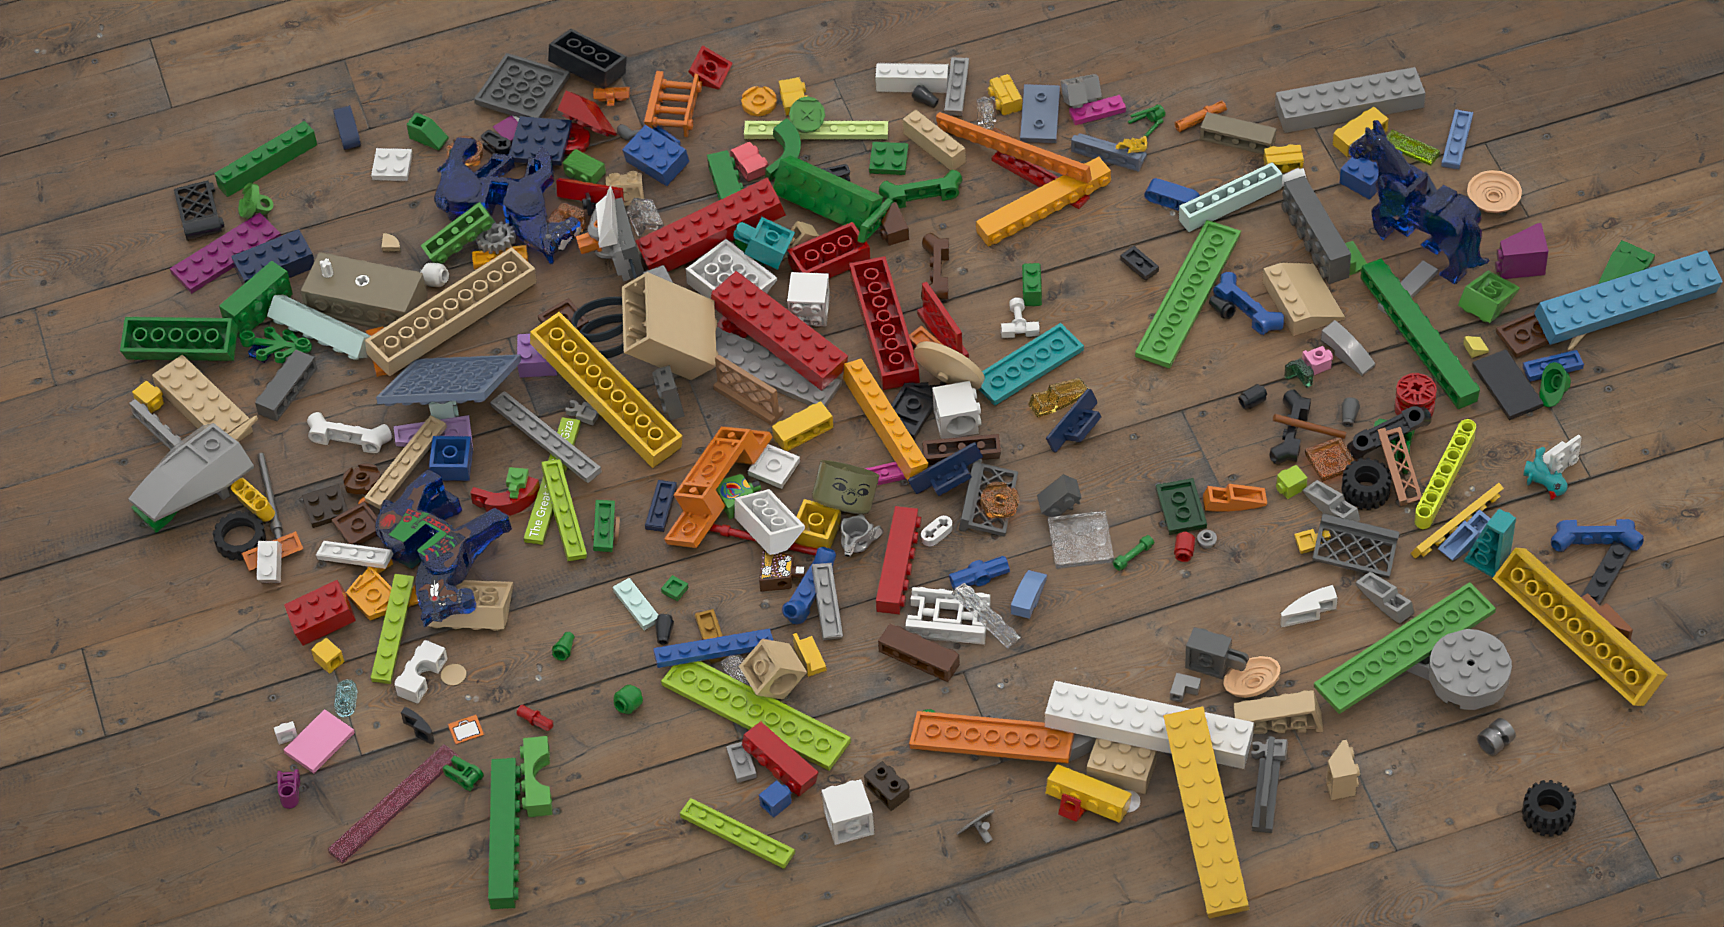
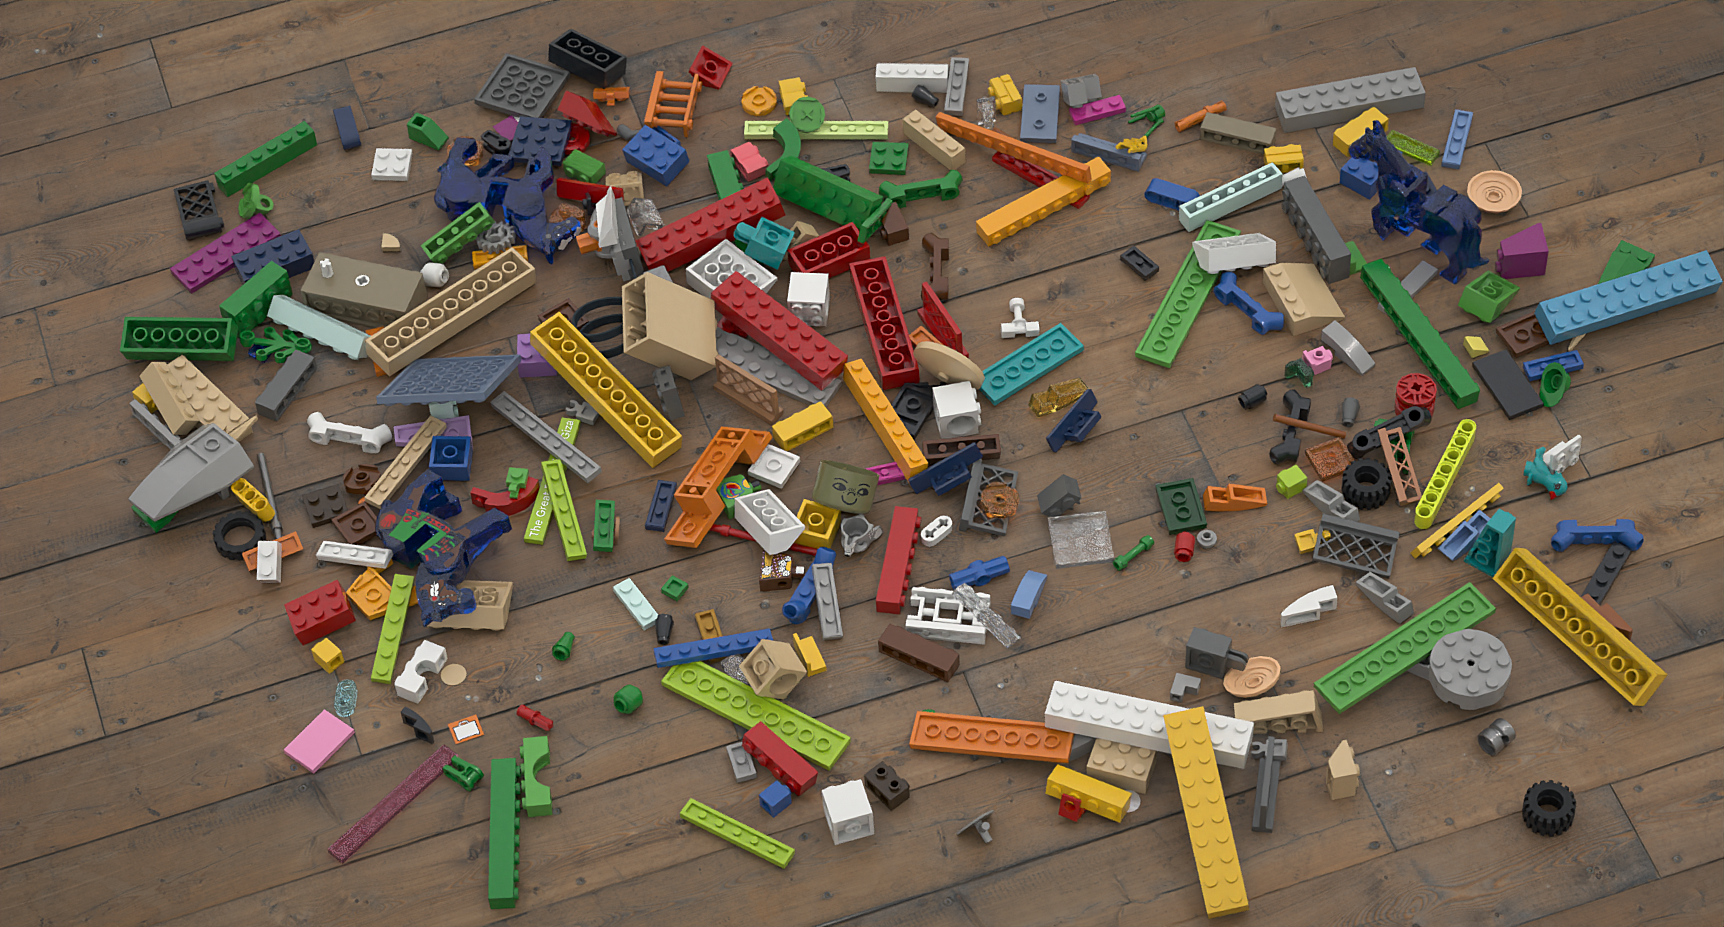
white plate [274,721,297,745] -> none
magenta piece [277,769,300,809] -> none
green brick [1022,263,1042,306] -> none
black cone [1209,295,1236,319] -> none
none -> tan brick [140,362,199,435]
none -> white slope [1192,233,1276,274]

